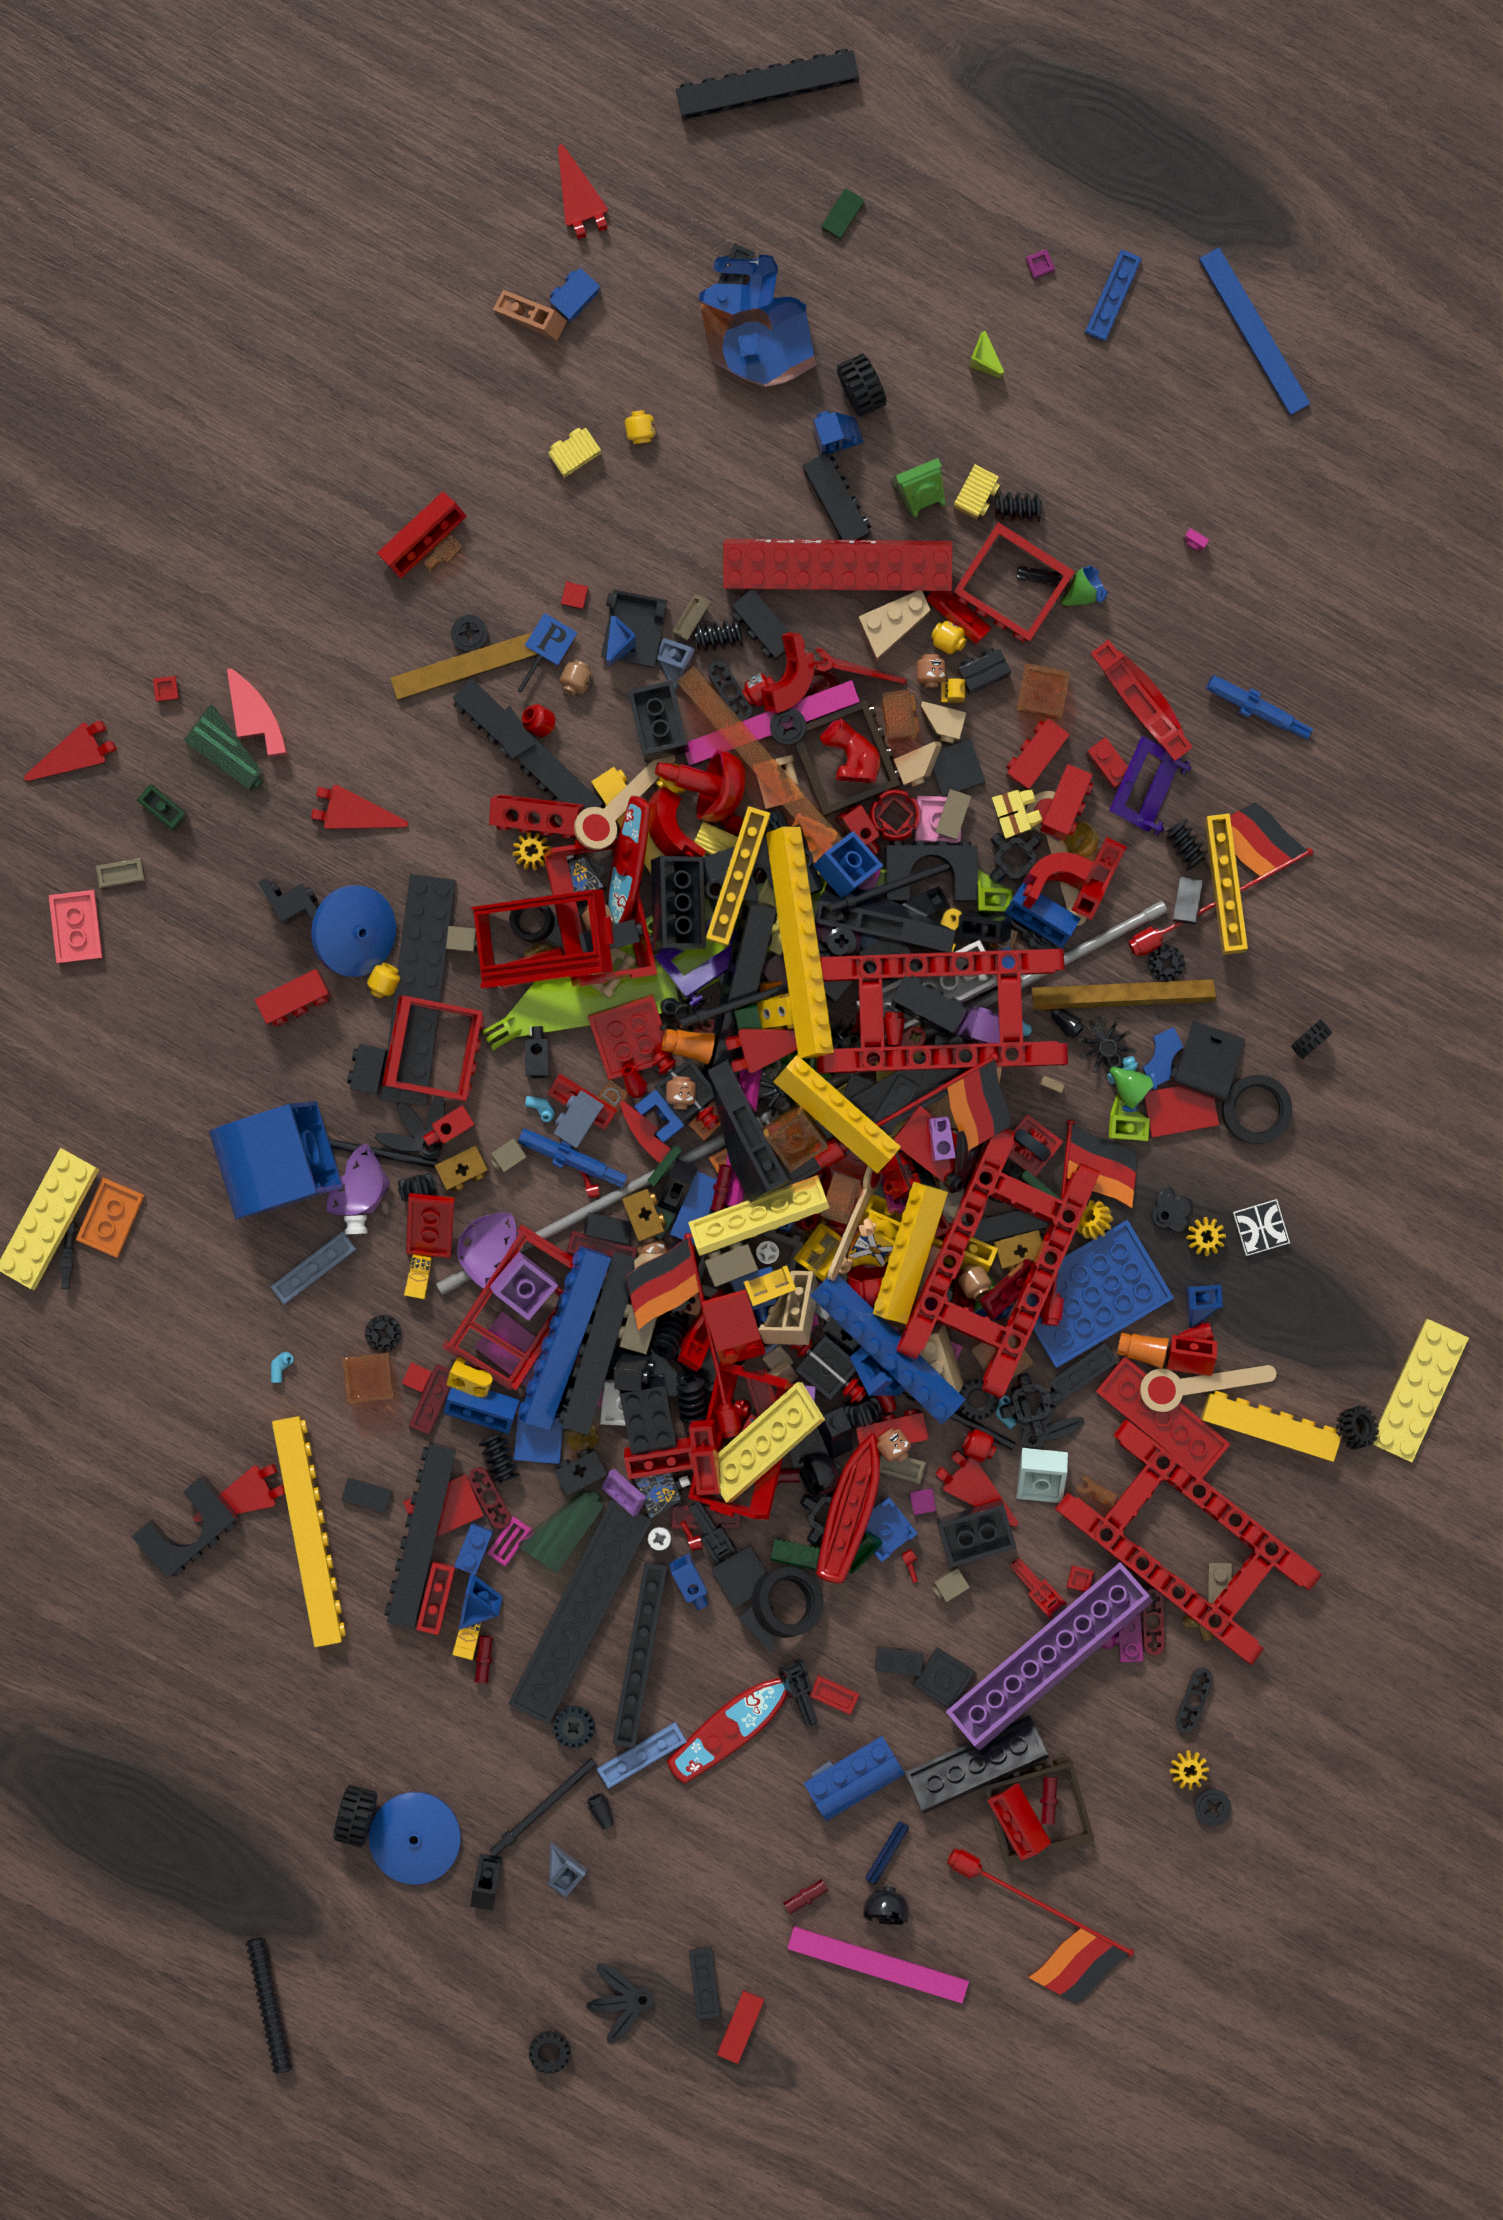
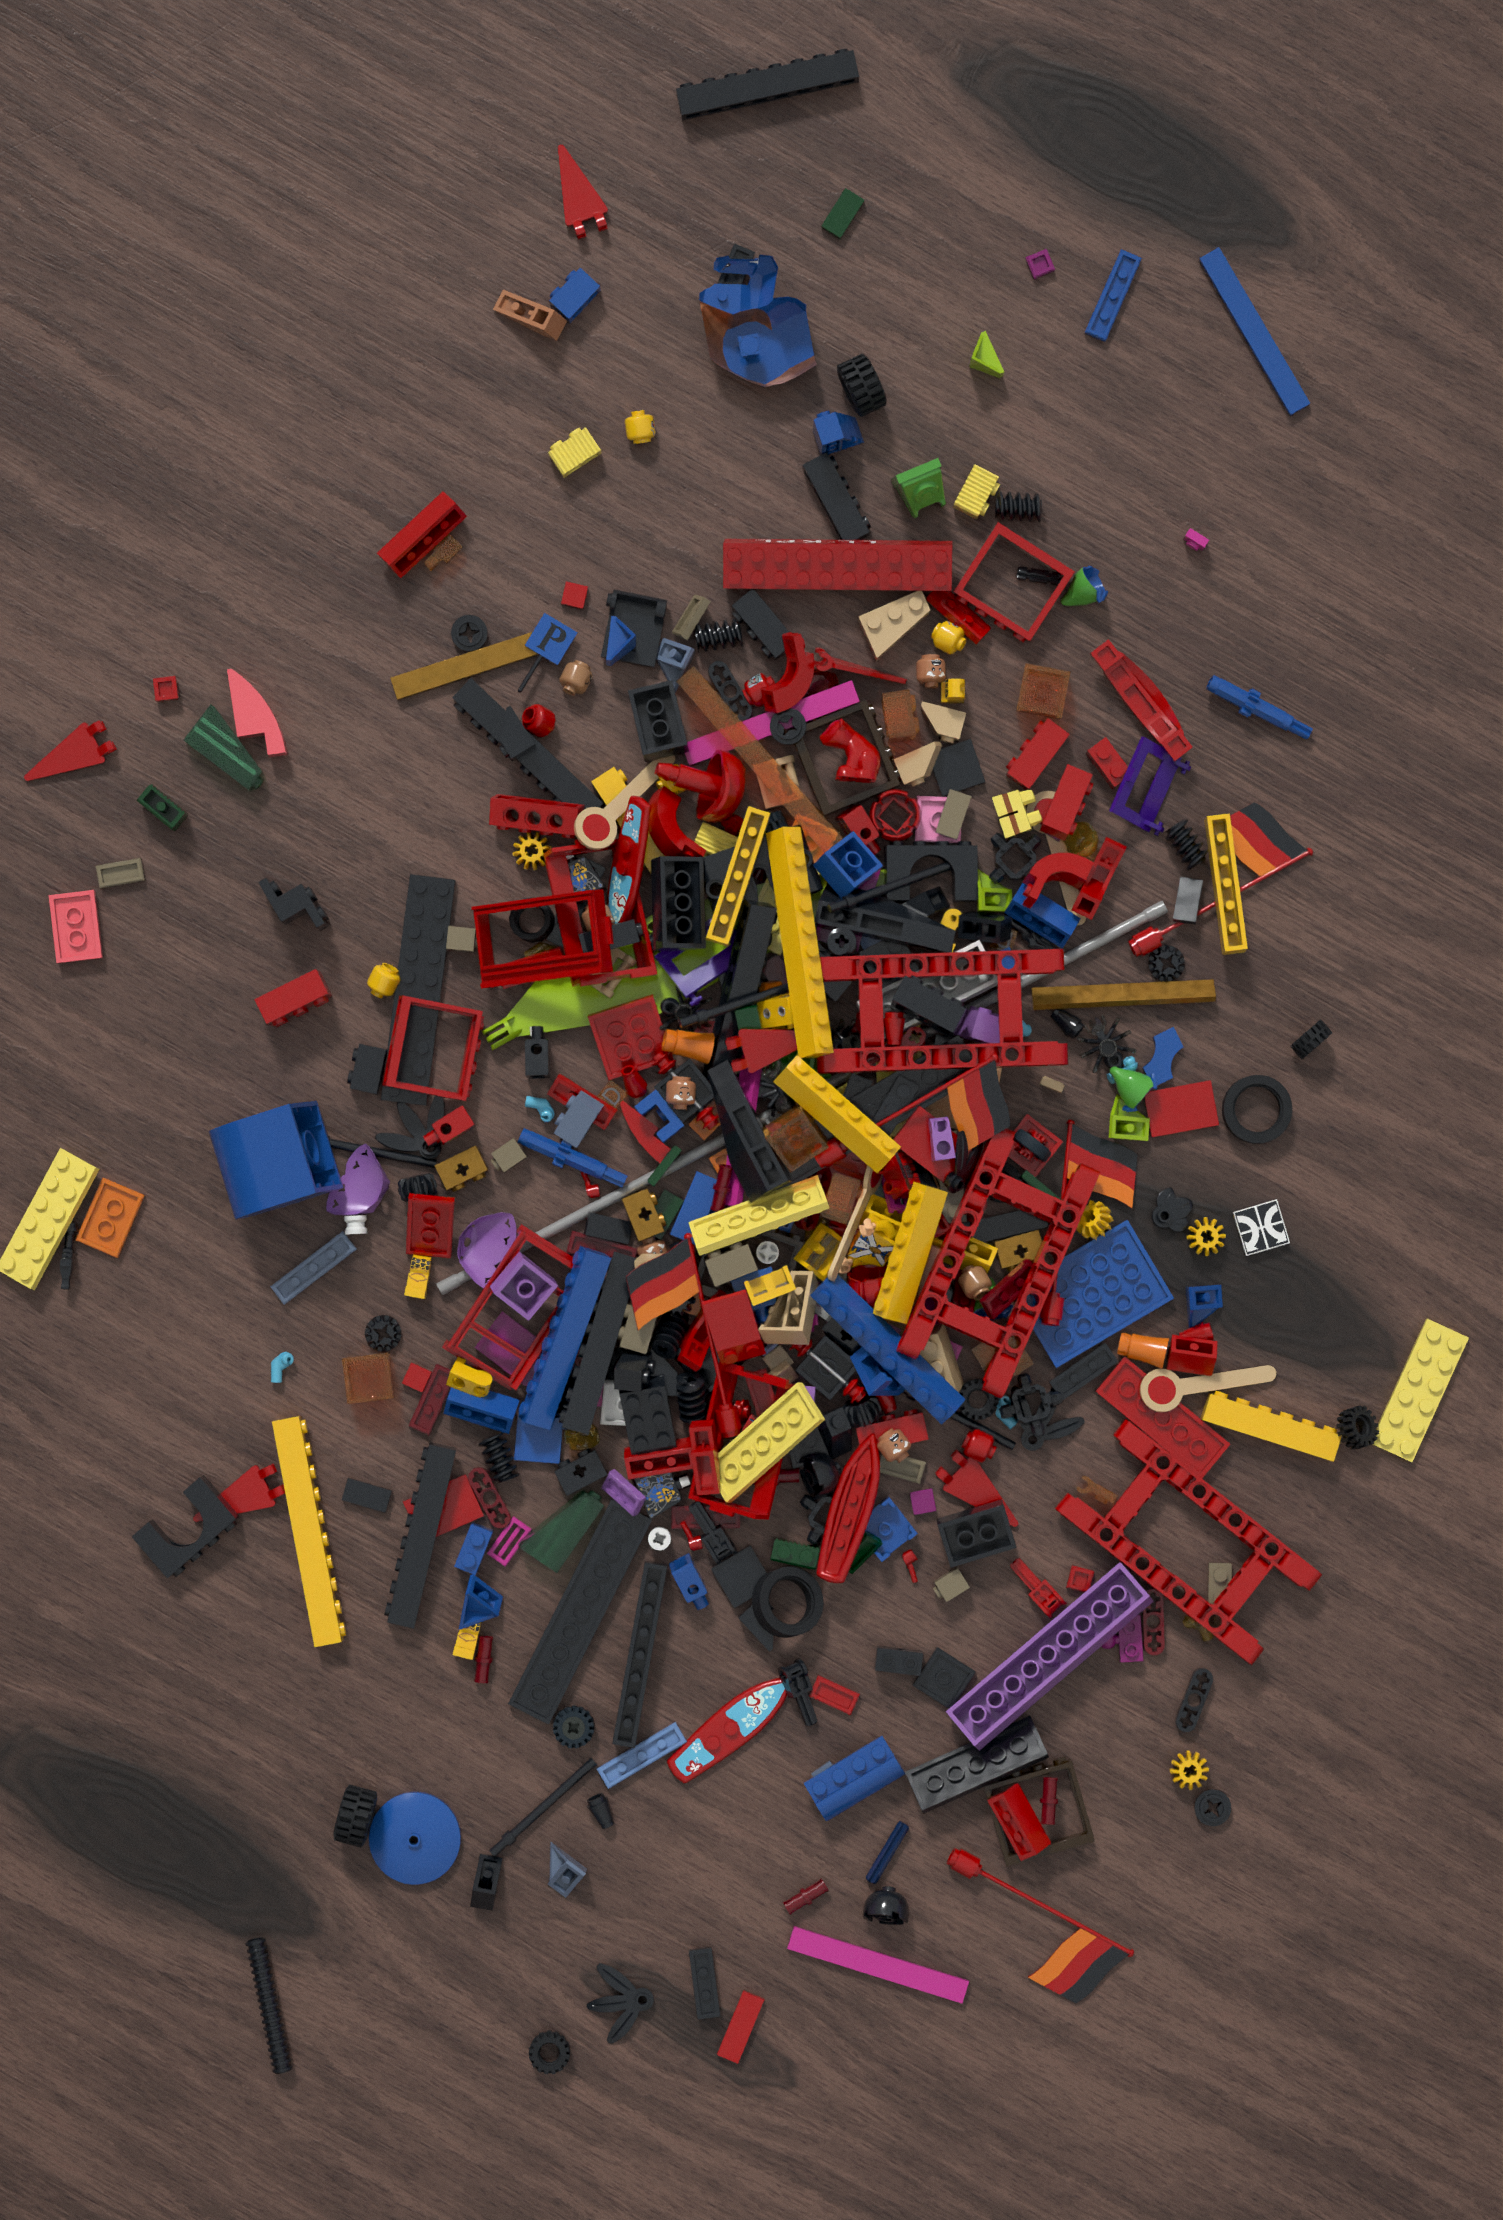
red flag [311,785,408,829] -> none
blue dish [311,885,396,977] -> none
red brick [416,1561,456,1635] -> none
black slope [657,1159,698,1215] -> none
black brick [958,647,1011,695] -> none
light aqua slope [1016,1448,1068,1503] -> none
black door [1170,1021,1245,1102] -> none

